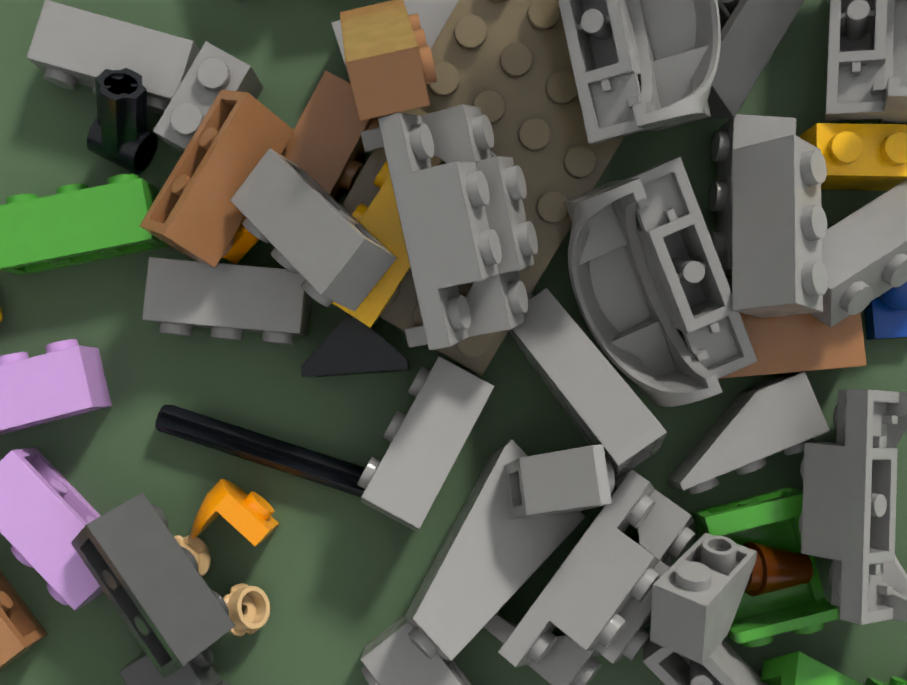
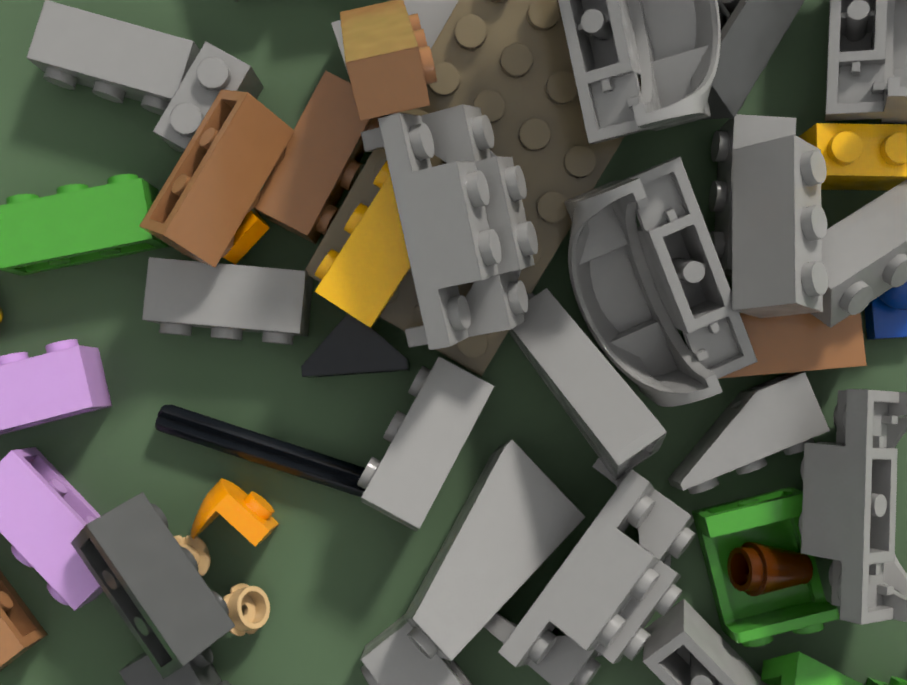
black piece [87,68,158,175] -> none
light grey brick [230,148,397,311] -> none
light grey slope [505,444,615,519] -> none
light grey slope [650,533,757,665] -> none

